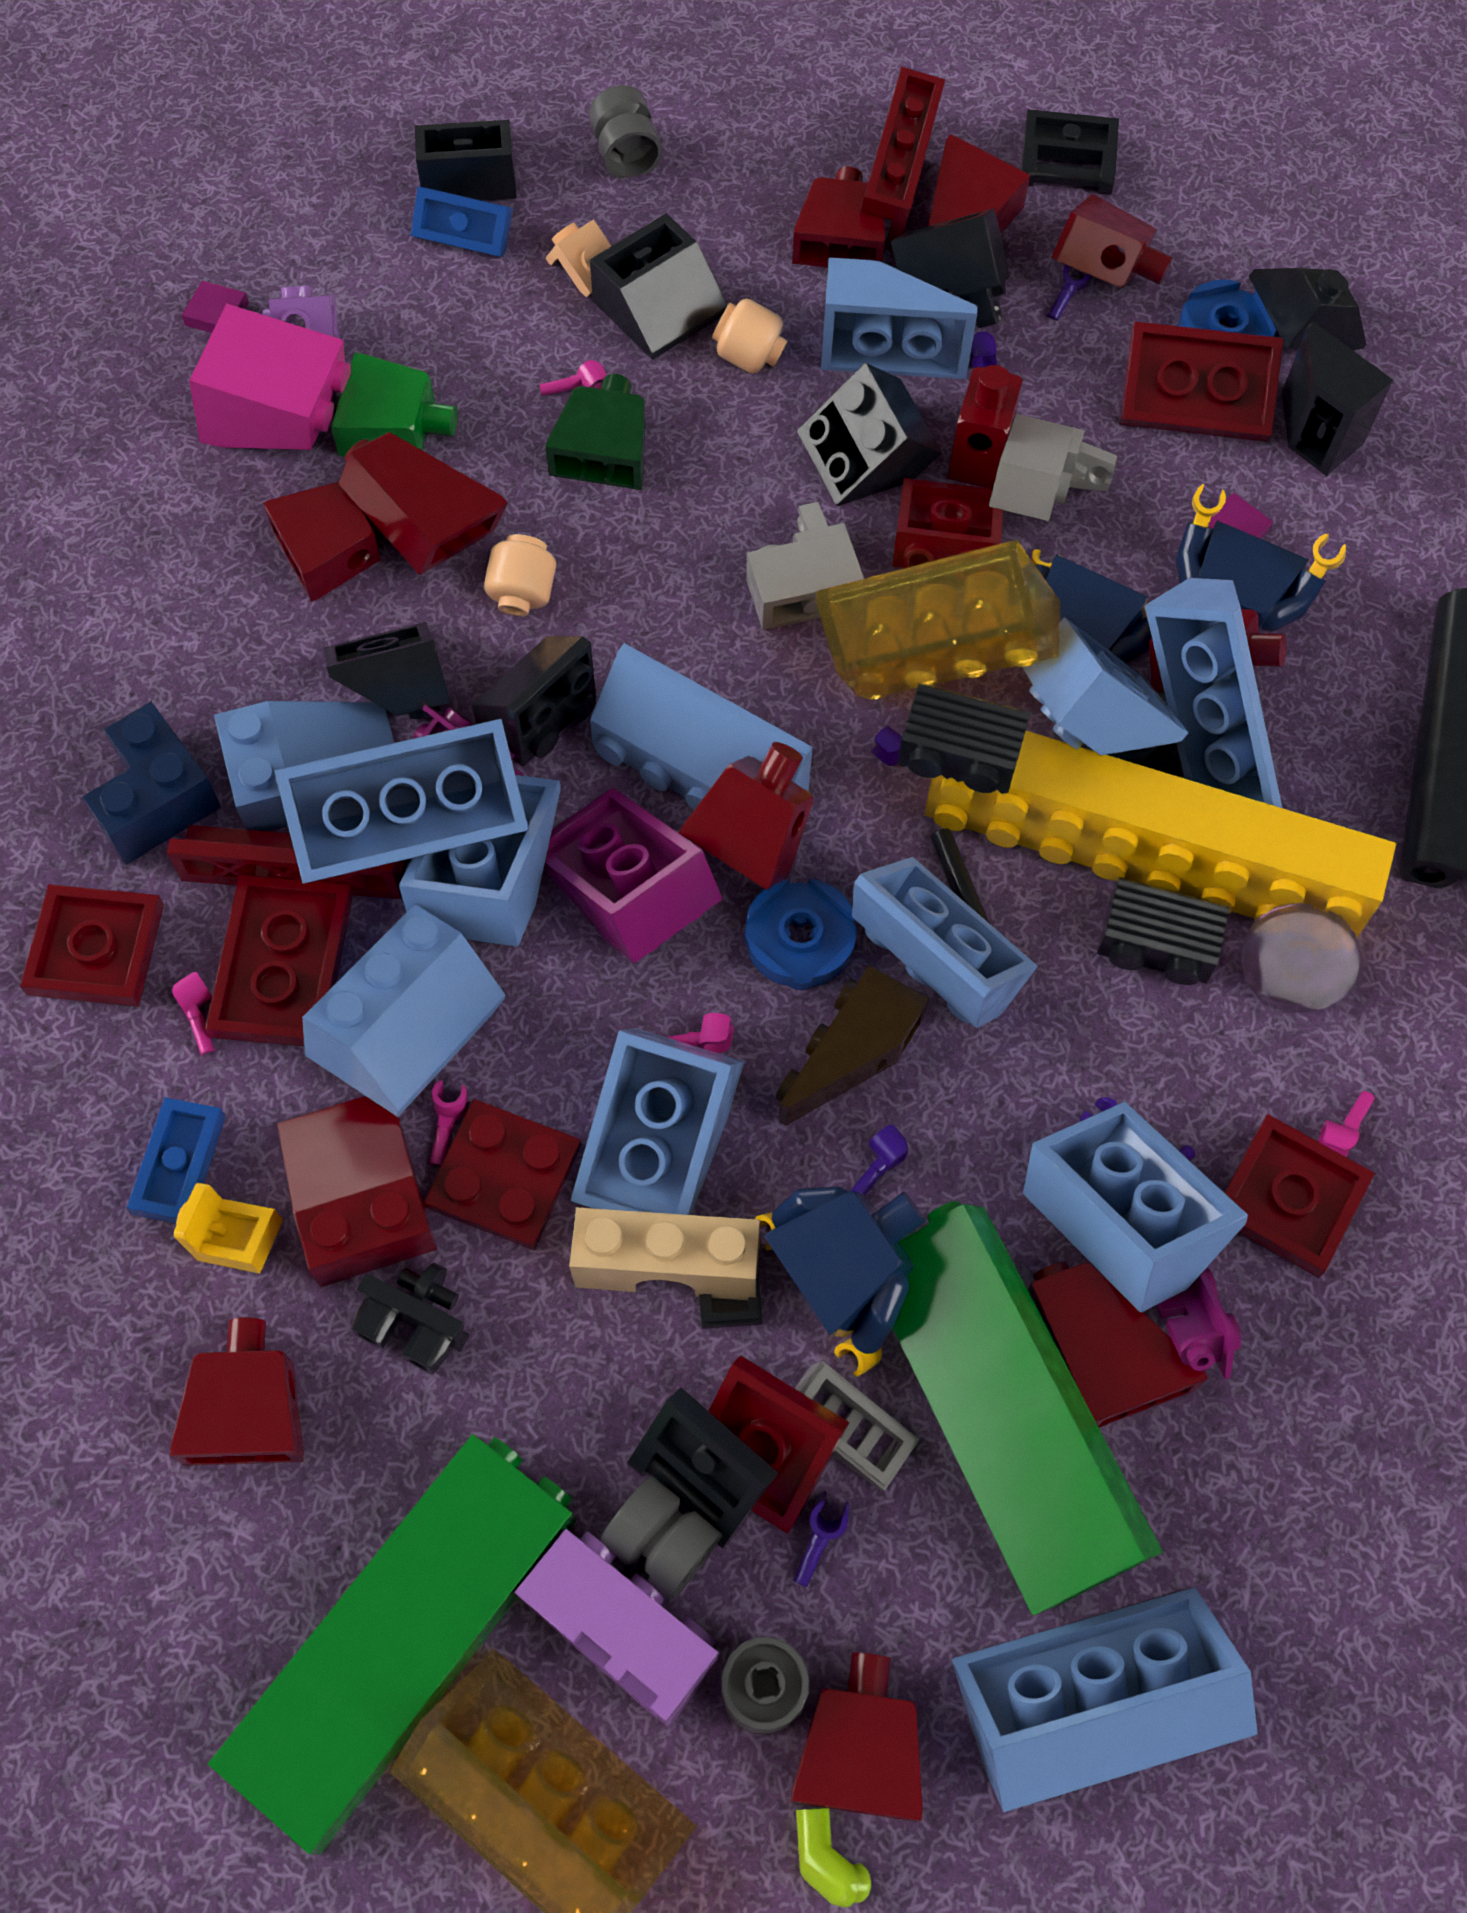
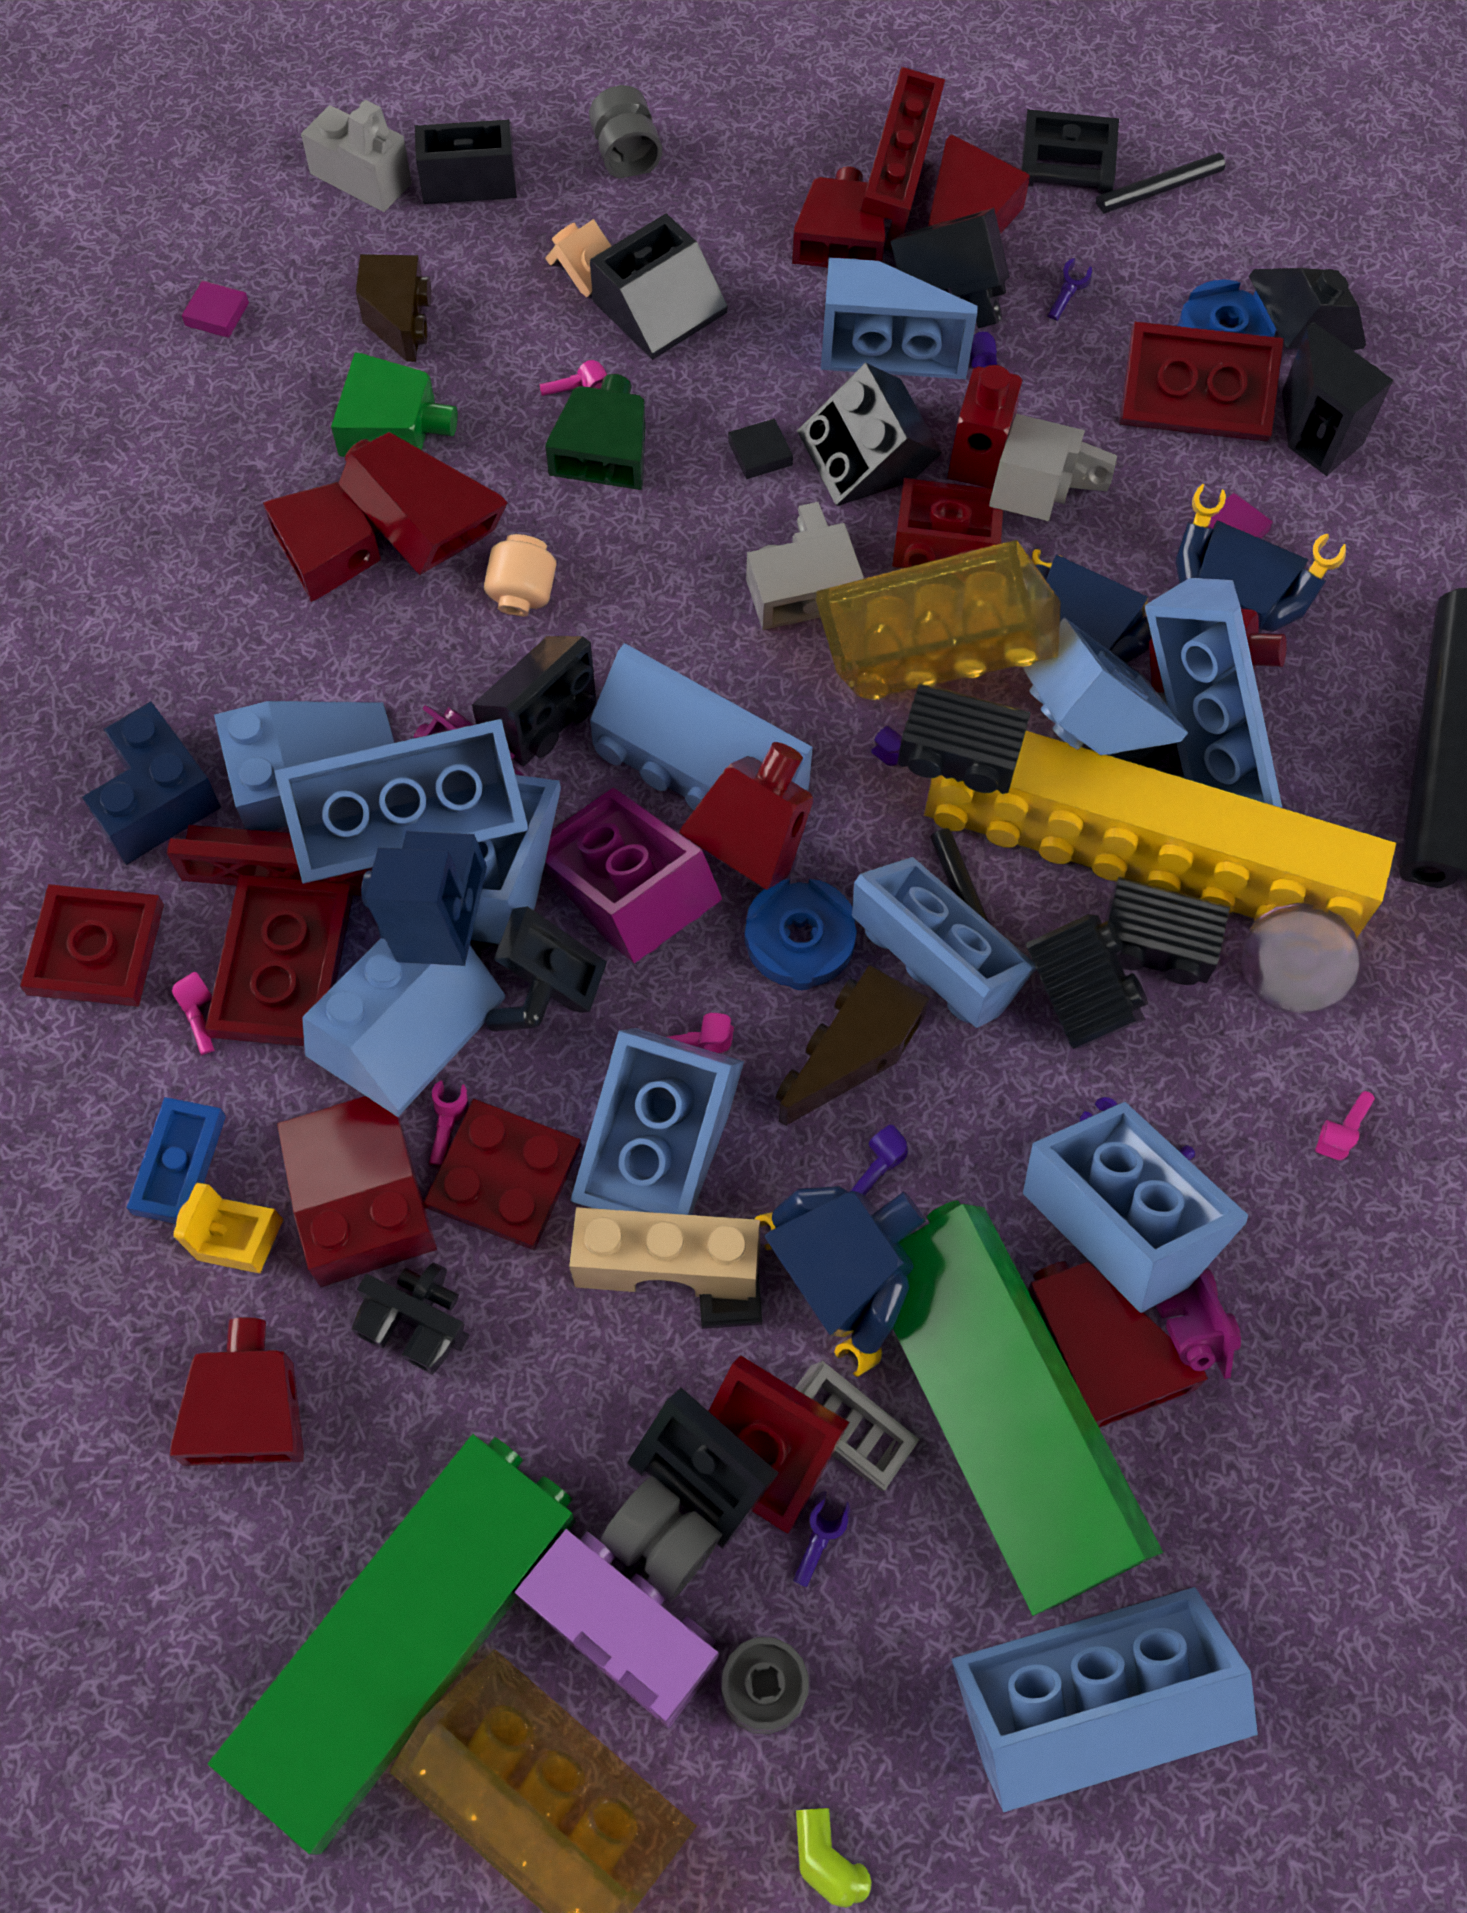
dark pink slope [189,303,351,450] -> none
medium lavender brick [262,286,340,339] -> none
black slope [324,622,450,719] -> none
blue plate [410,186,513,257] -> none
light nougat head [712,298,788,374] -> none
dark red torso [790,1652,923,1822] -> none
dark red torso [1051,194,1173,288] -> none
dark red plate [1224,1114,1375,1278] -> none
none -> light grey hinge [301,100,412,212]
none -> dark brown slope [356,254,431,362]
none -> dark blue brick [361,831,487,966]
none -> black plate [486,906,607,1032]
none -> black tile [728,418,793,479]
none -> black brick [1026,914,1148,1049]
none -> black bar [1096,152,1225,214]

